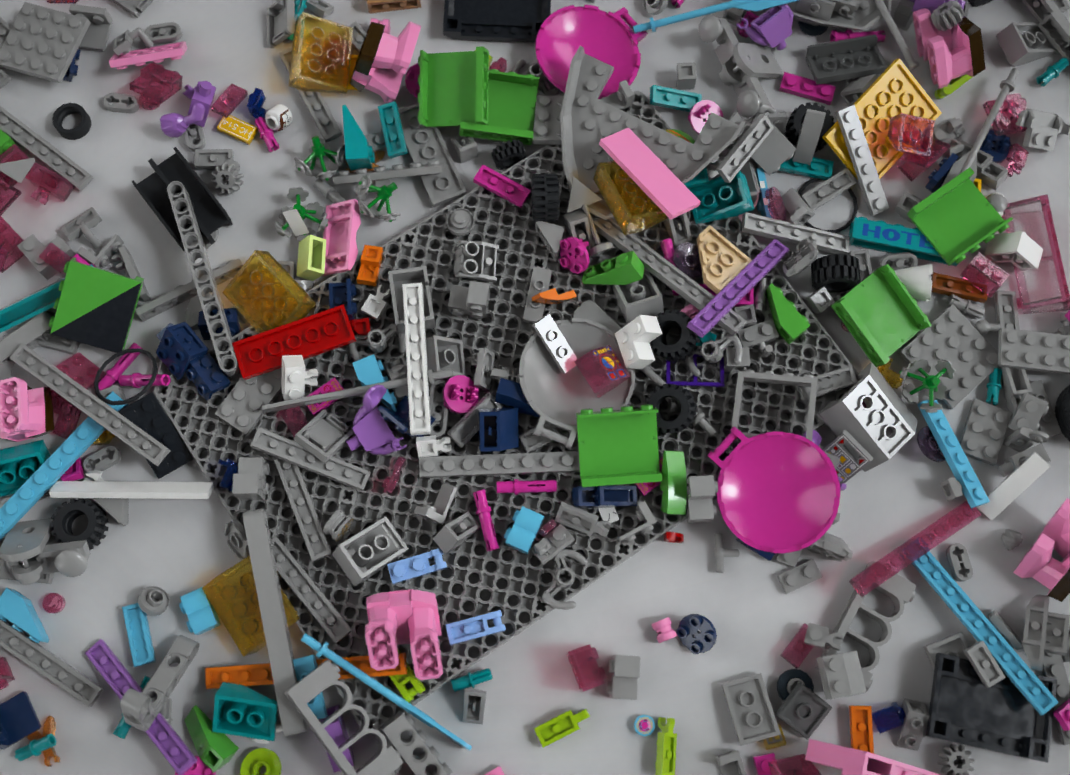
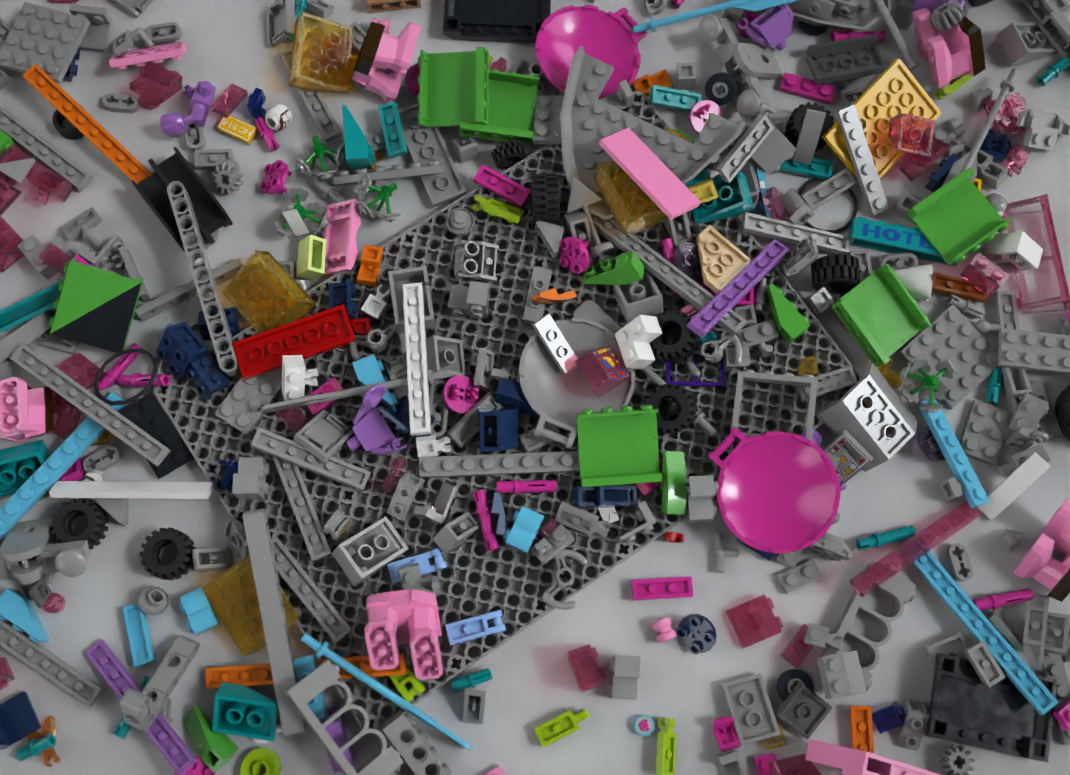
none -> dark grey bracket [20,576,52,608]
none -> orange plate [22,64,152,184]
none -> black tyre [140,527,196,580]
none -> light grey slope [192,547,232,573]
none -> dark pink plate [260,160,292,195]
none -> light grey bracket [387,472,425,521]
none -> light grey plate [398,563,440,591]
none -> lime plate [472,195,525,223]
none -> sand blue slope [491,493,505,537]
none -> dark pink plate [631,576,693,601]
none -> orange slope [633,69,673,96]
none -> light yellow hinge [687,179,718,204]
none -> black bush [705,72,737,106]
none -> dark pink bracket [713,716,741,753]
none -> clear pink plate [726,594,783,648]
none -> clear yellow tile [798,355,818,377]
none -> teal pin [856,525,917,551]
none -> light grey tile [970,88,993,113]
none -> dark pink pin [972,588,1033,611]

